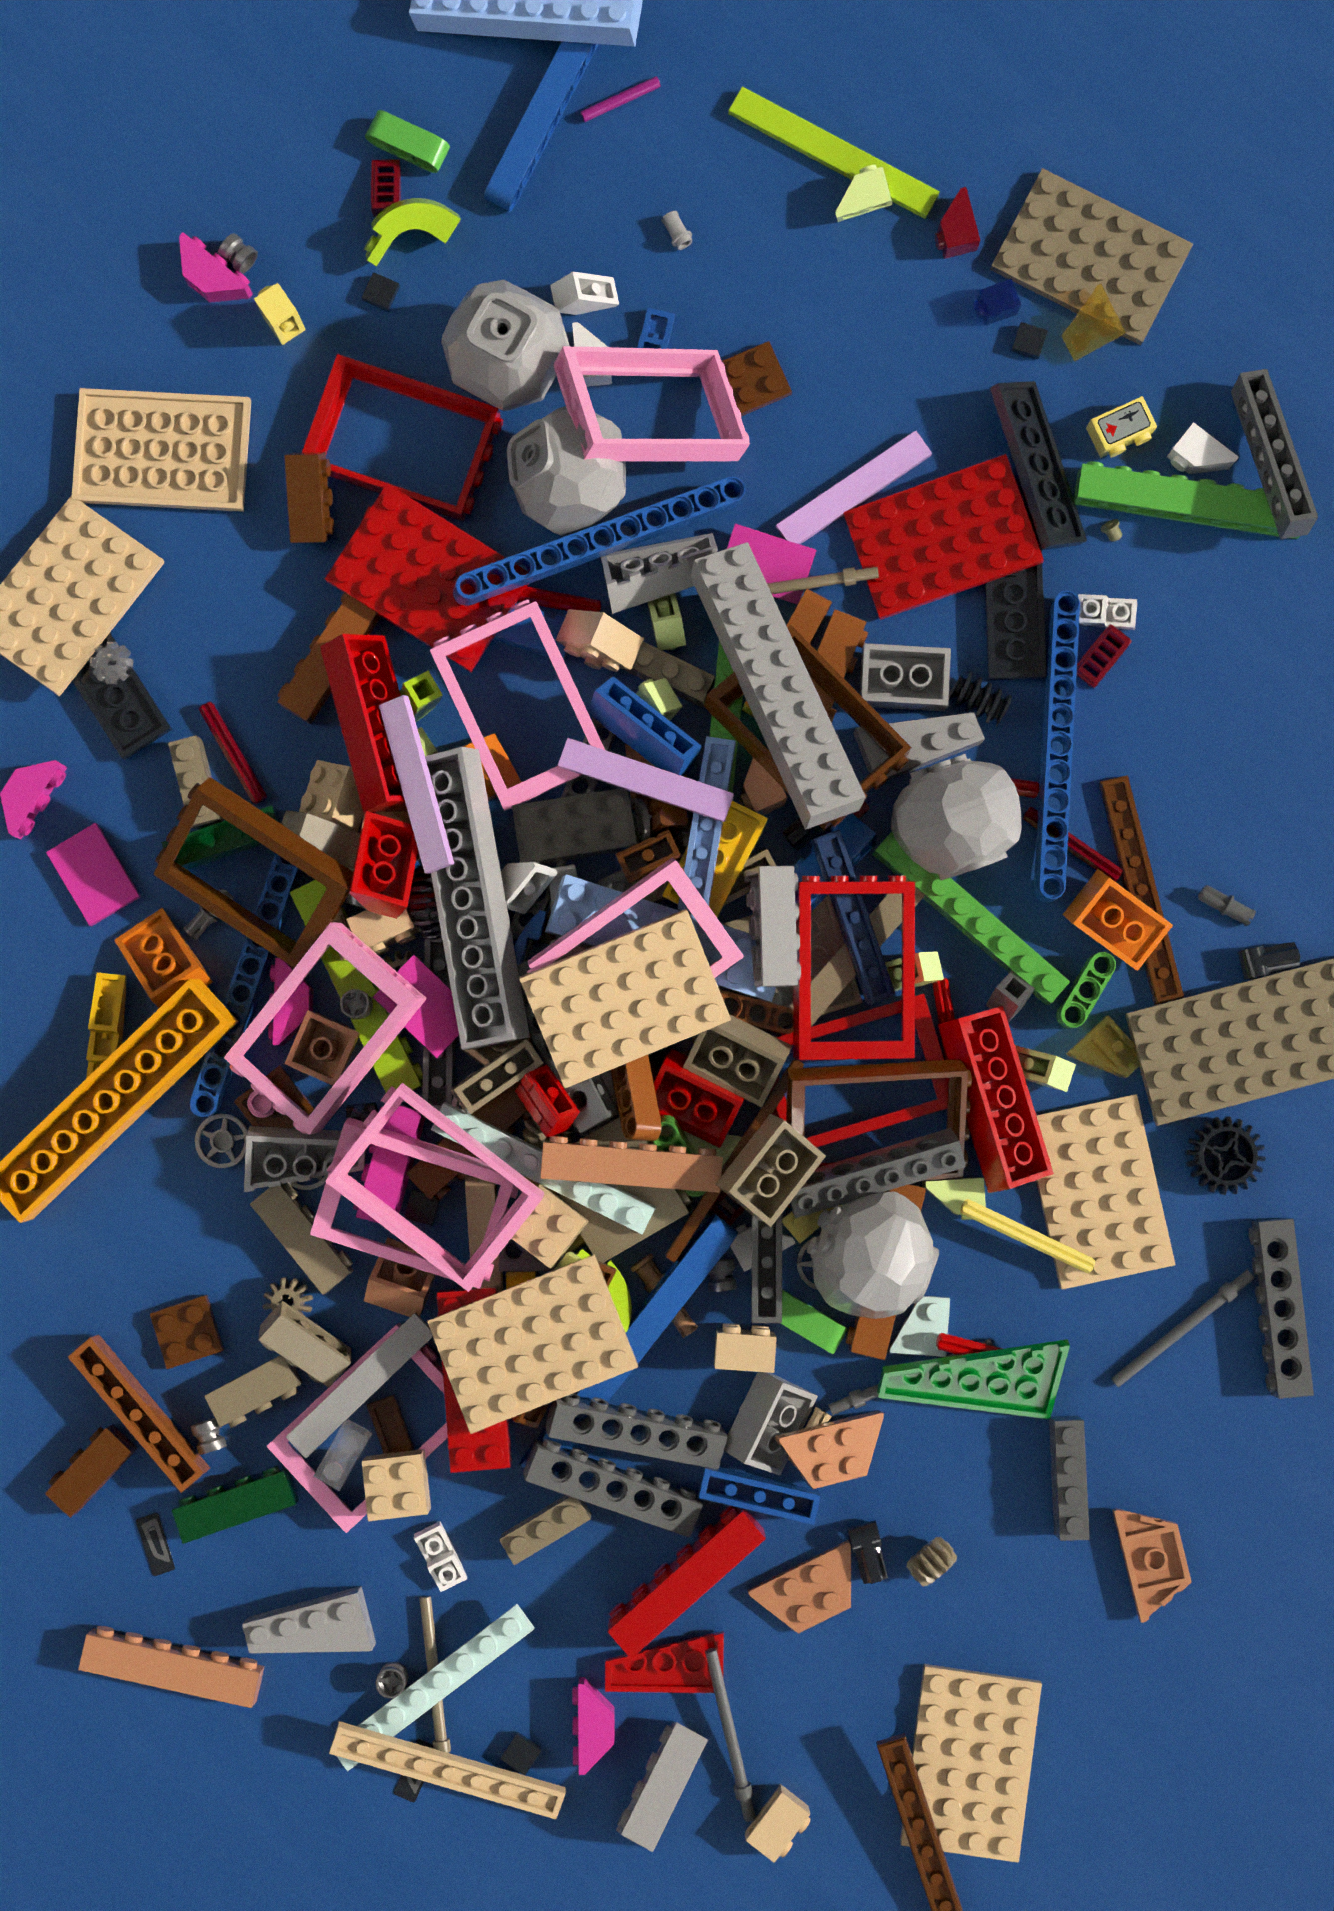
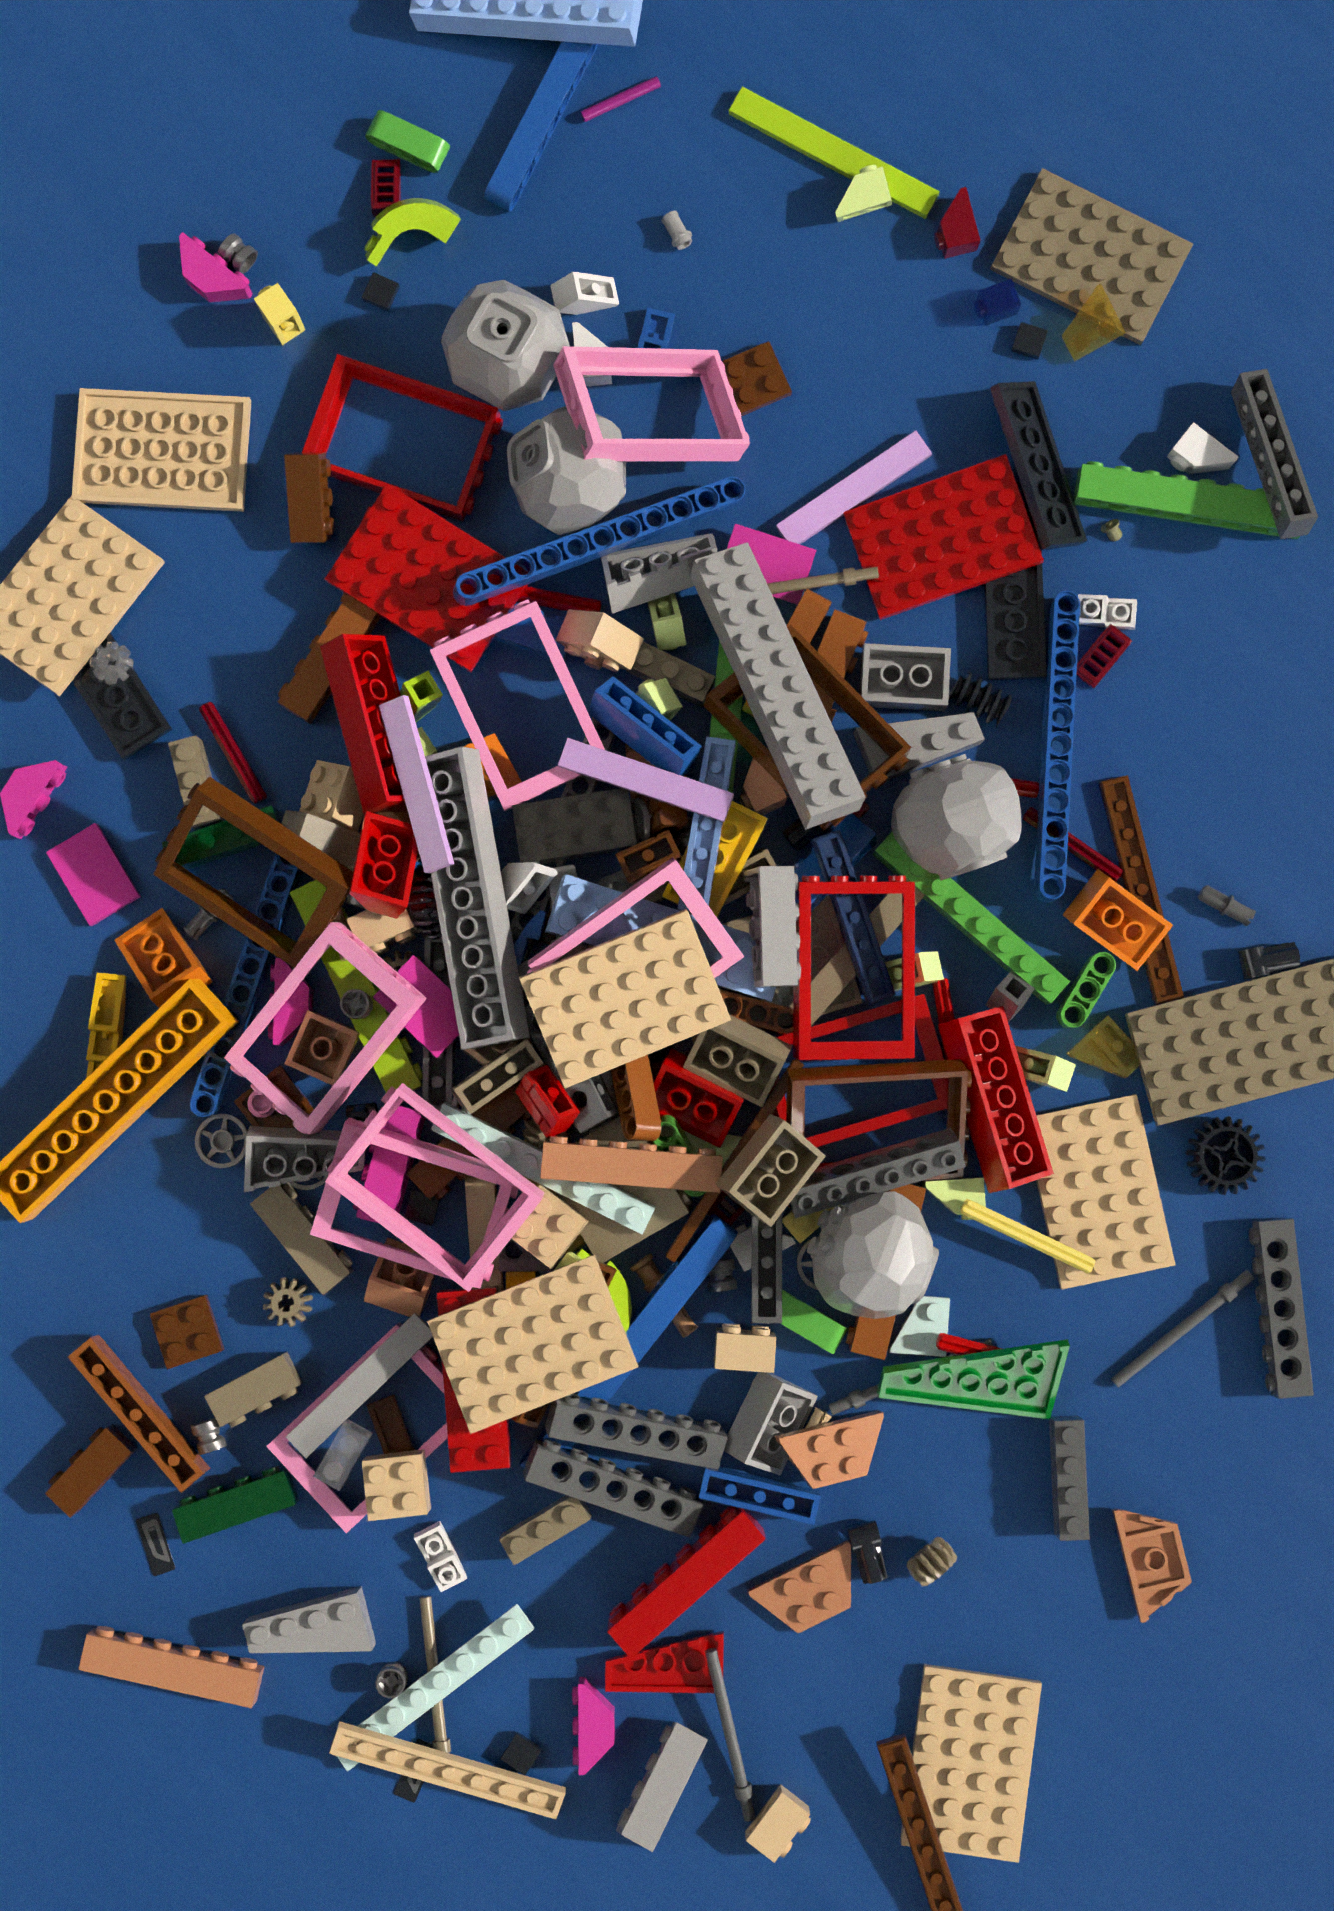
dark tan brick [259,1301,352,1387] -> none
brick [1086,396,1157,458] -> none

